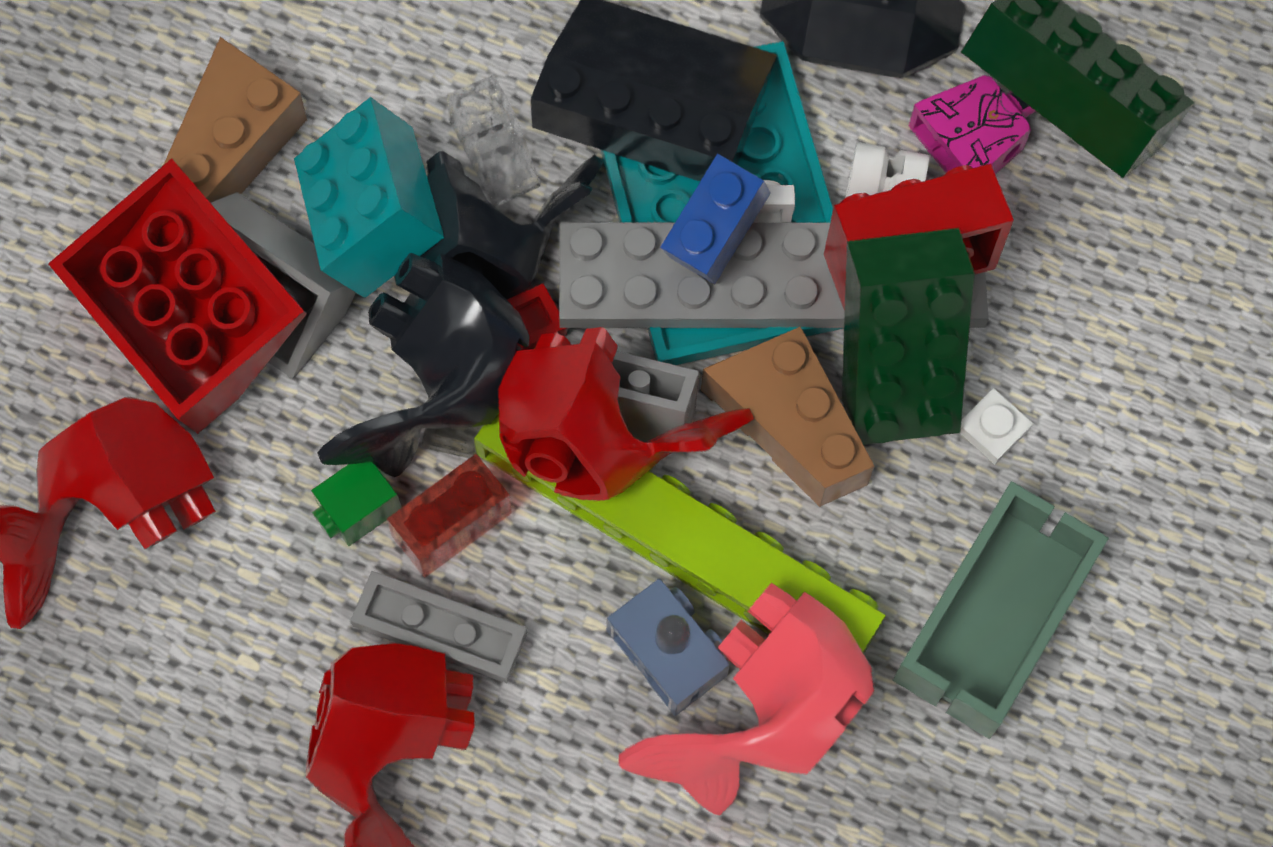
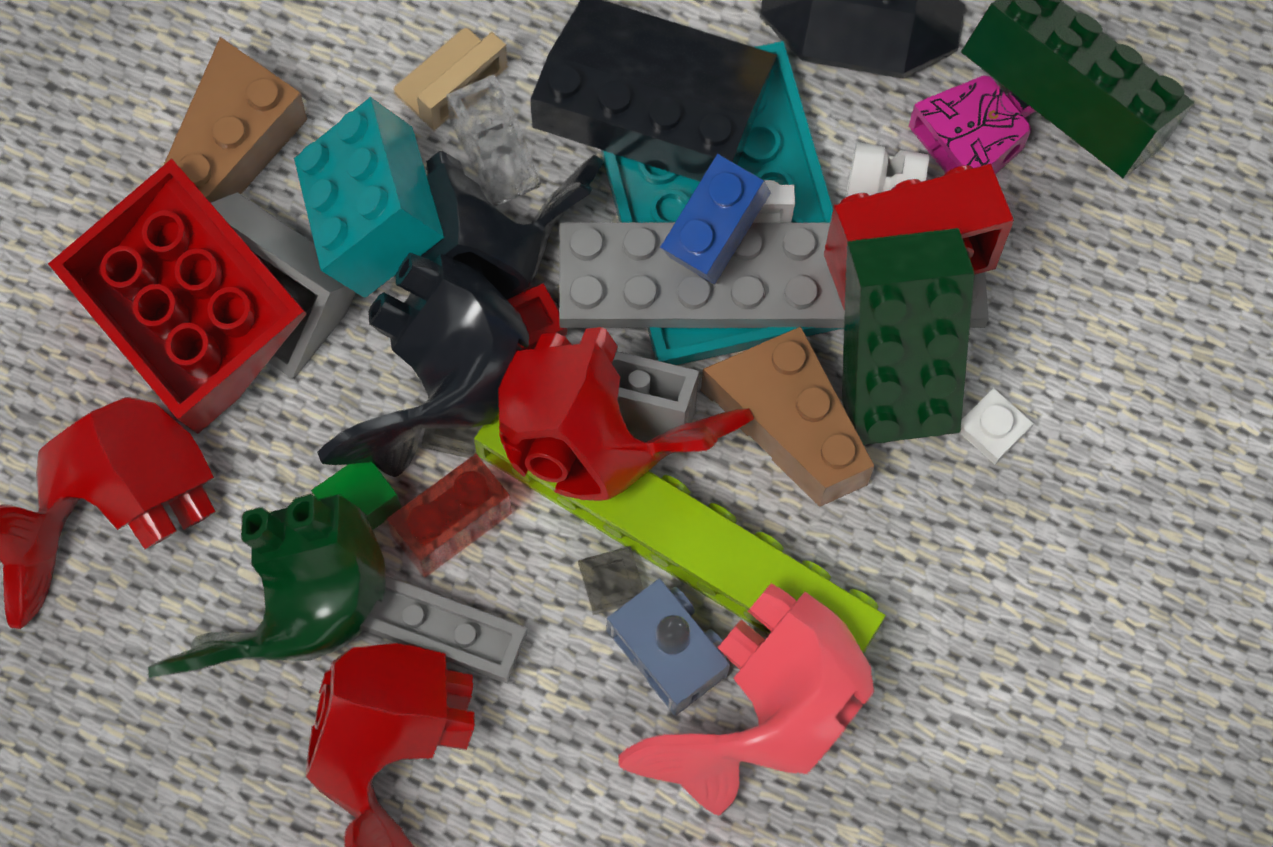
sand green piece [892,481,1109,739] -> none
none -> dark green hips [148,494,386,678]
none -> tan panel [394,28,508,131]
none -> clear smoke tile [578,546,644,615]

